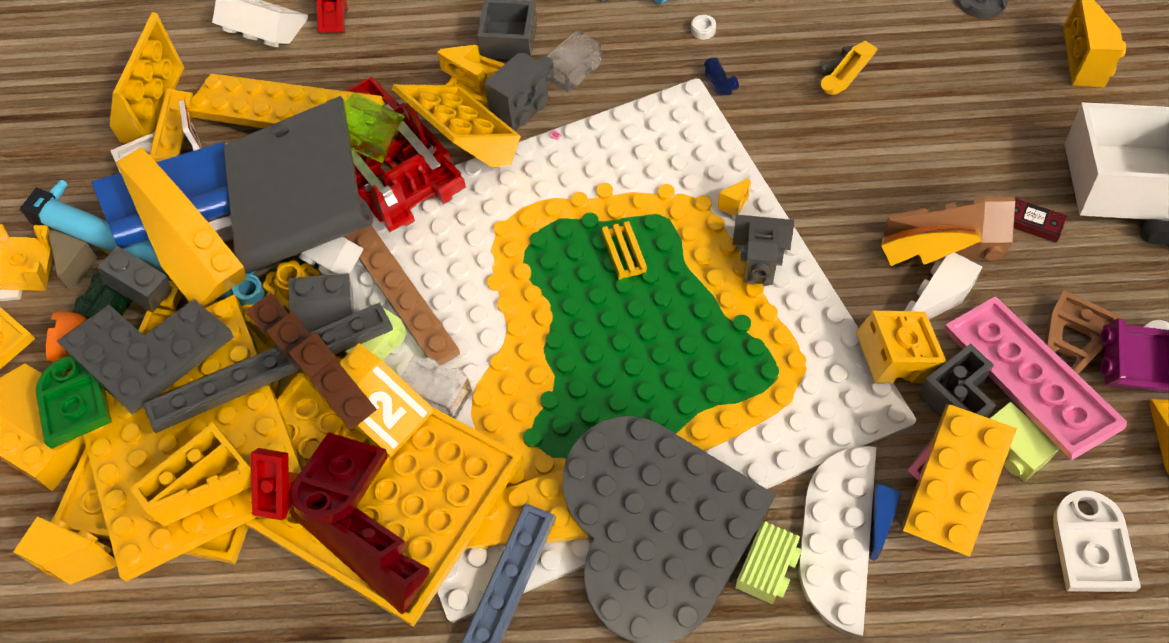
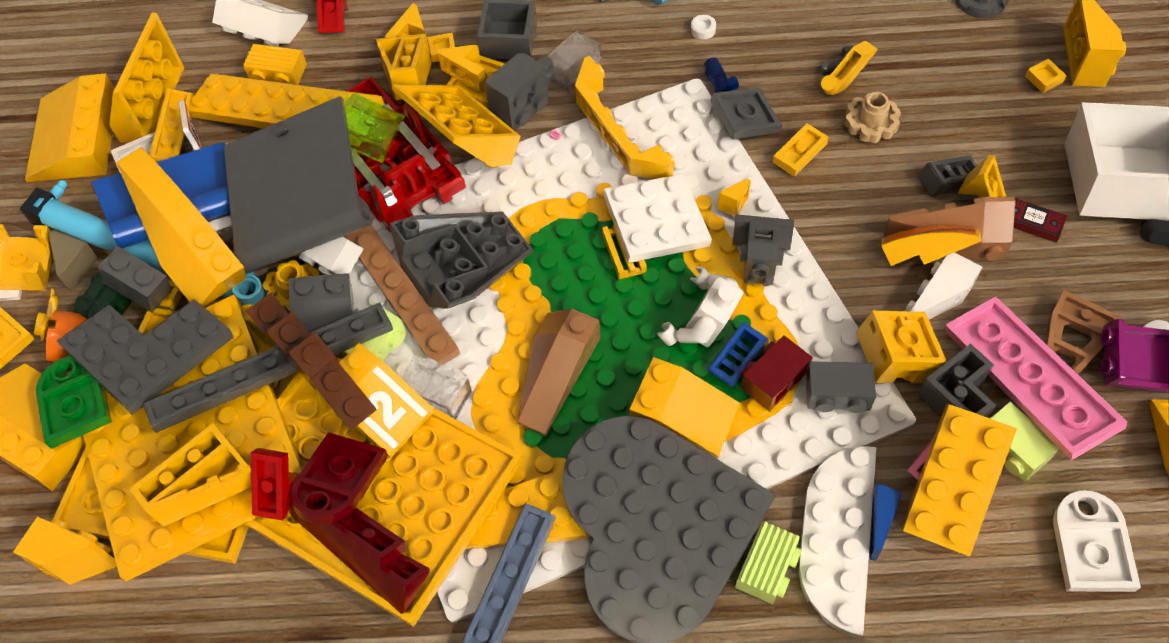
none -> yellow slope [25,73,115,183]
none -> yellow plate [34,288,59,341]
none -> yellow brick [244,44,307,85]
none -> yellow wedge [376,34,432,100]
none -> yellow slope [385,3,425,38]
none -> dark grey wedge [390,211,533,309]
none -> yellow plate [427,33,455,63]
none -> medium nougat wedge [517,309,601,436]
none -> yellow slope [575,55,675,179]
none -> white plate [603,174,712,263]
none -> yellow slope [629,357,740,459]
none -> white torso [657,266,744,348]
none -> blue slope [707,322,769,388]
none -> dark grey plate [710,88,782,139]
none -> dark red brick [741,335,813,412]
none -> yellow plate [772,123,829,177]
none -> dark grey brick [806,361,876,413]
none -> tan plant [844,92,901,143]
none -> dark grey slope [919,155,977,196]
none -> yellow slope [958,155,1006,198]
none -> yellow plate [1025,58,1067,93]

